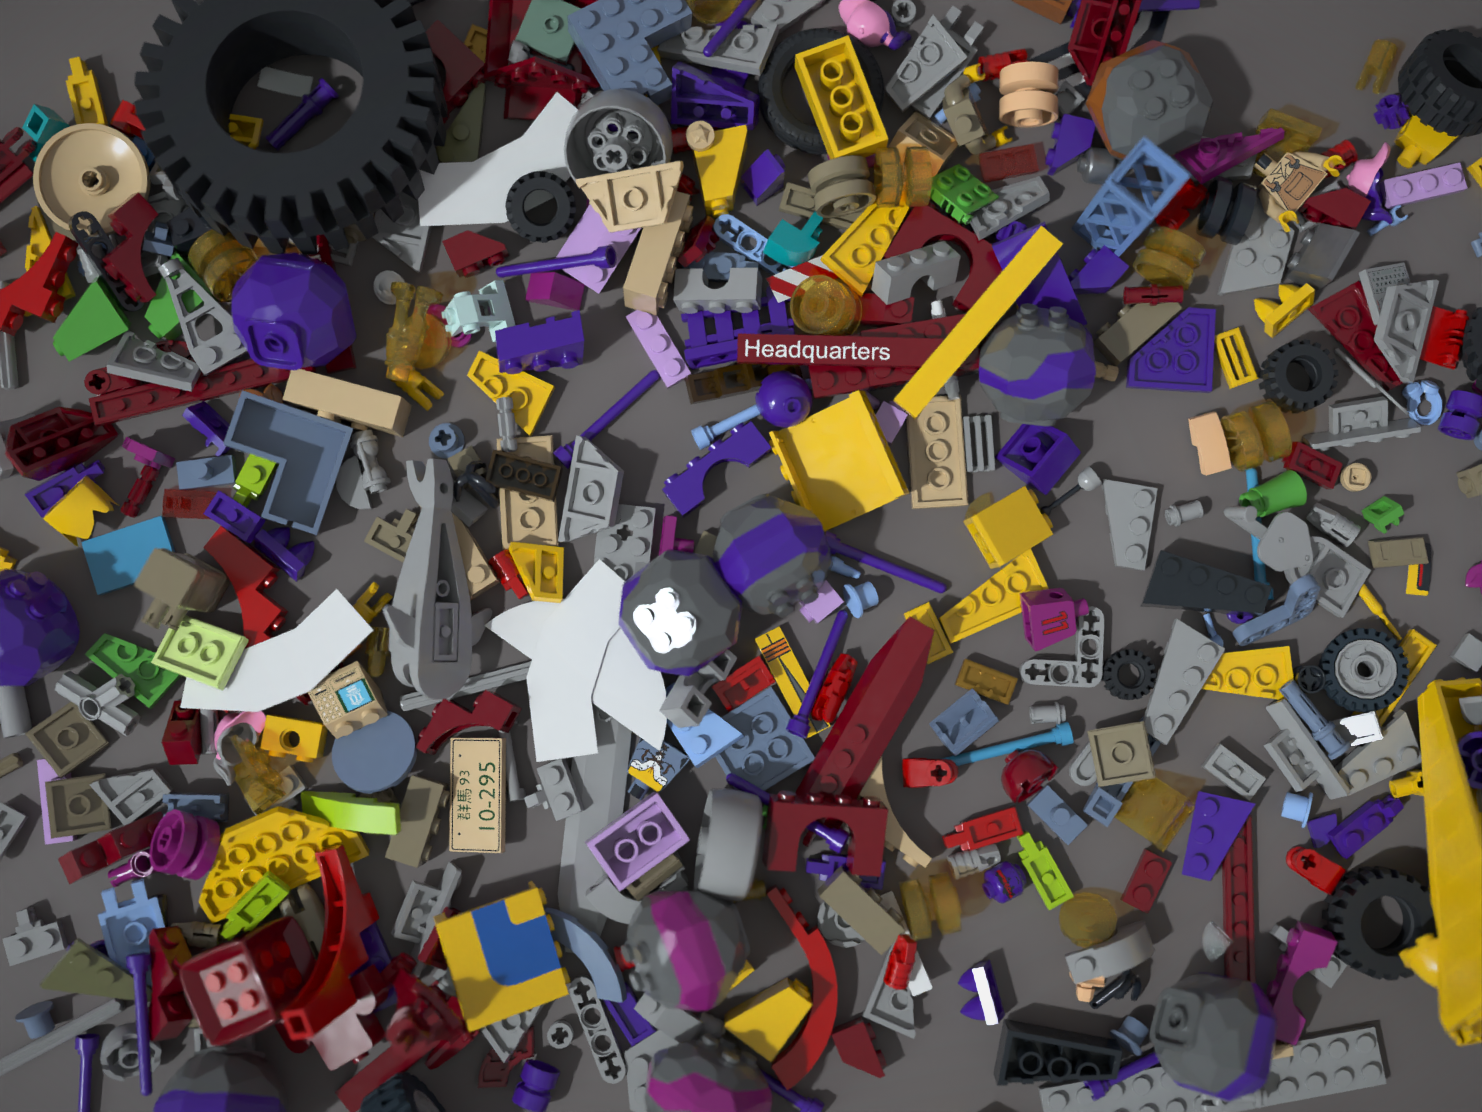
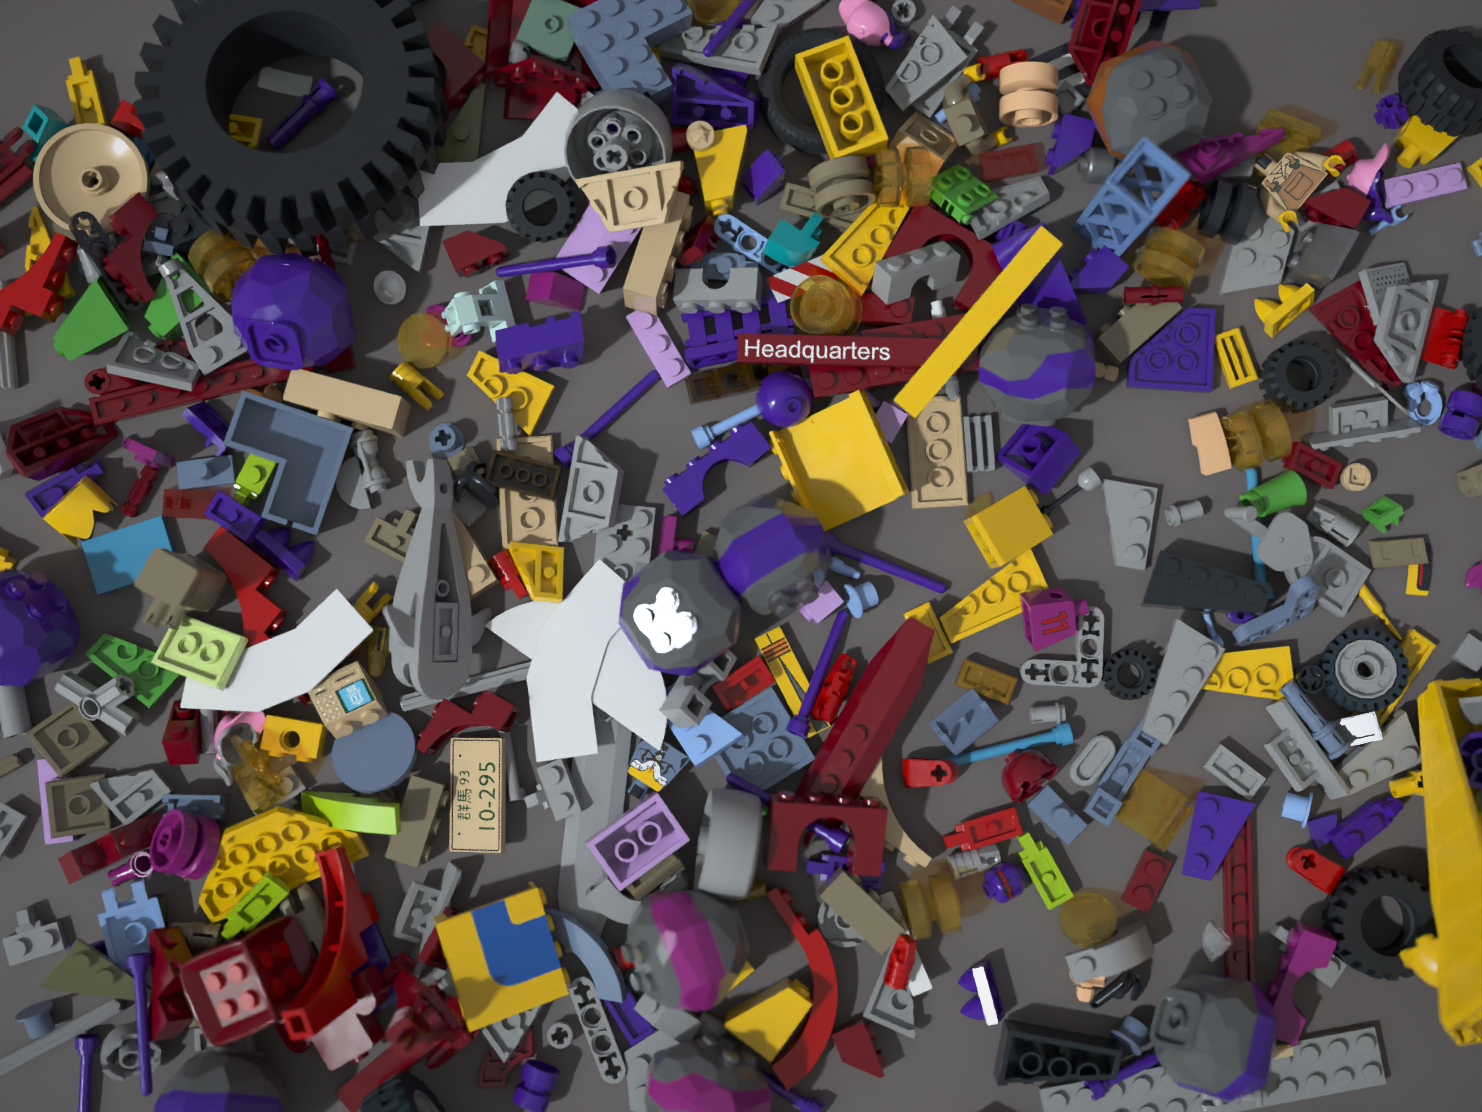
clear yellow piece [385,282,443,383] -> none
dark tan tile [1087,721,1156,787] -> none

